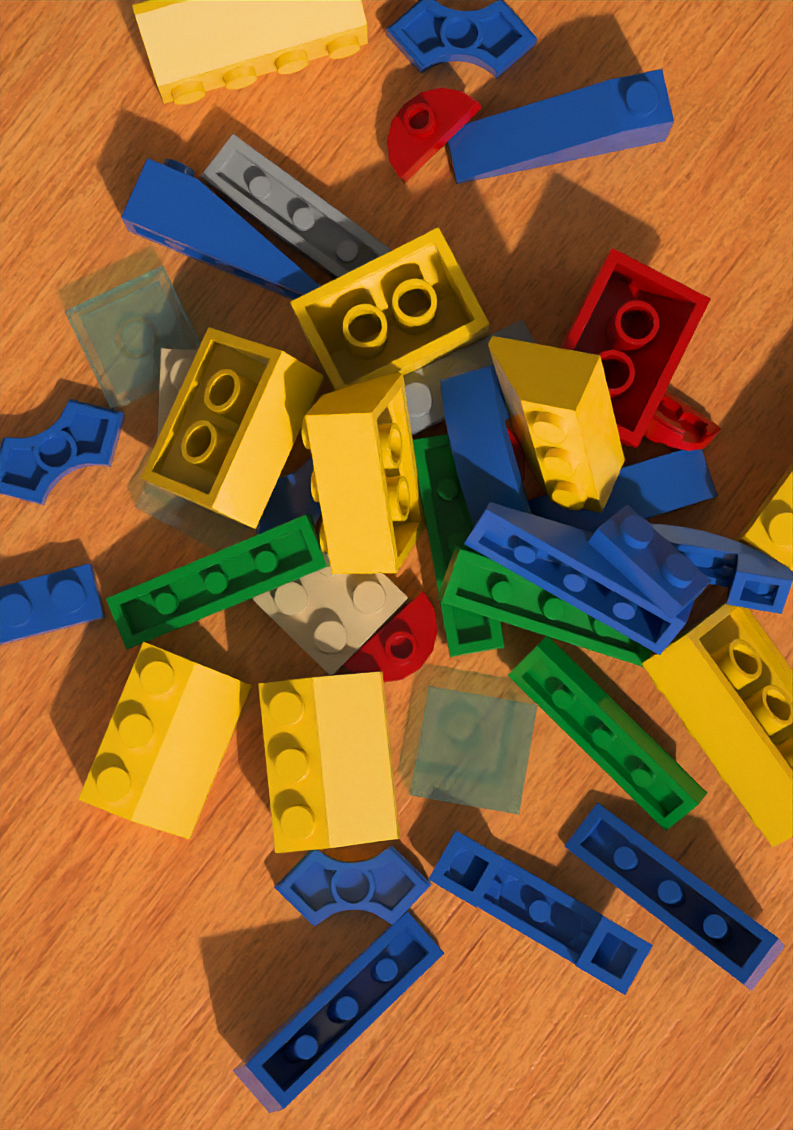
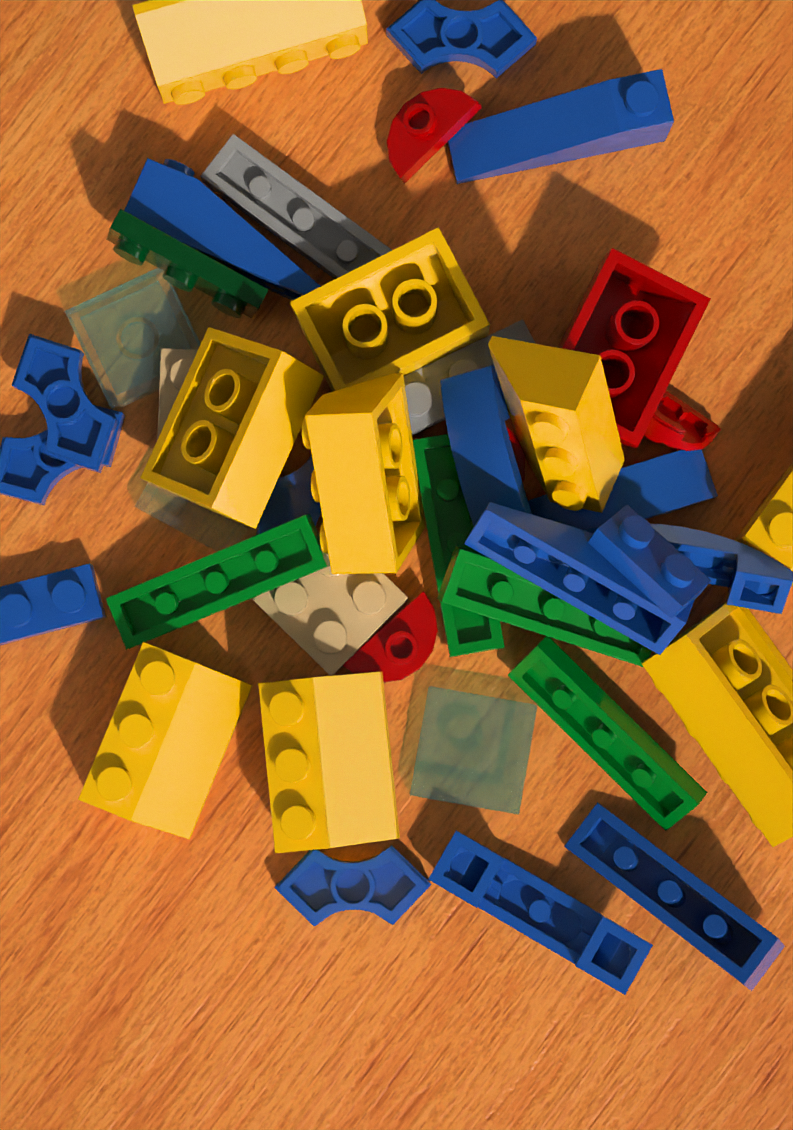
blue slope [232,911,444,1113] -> none
none -> blue tile [12,334,118,473]
none -> dark green plate [106,209,268,318]

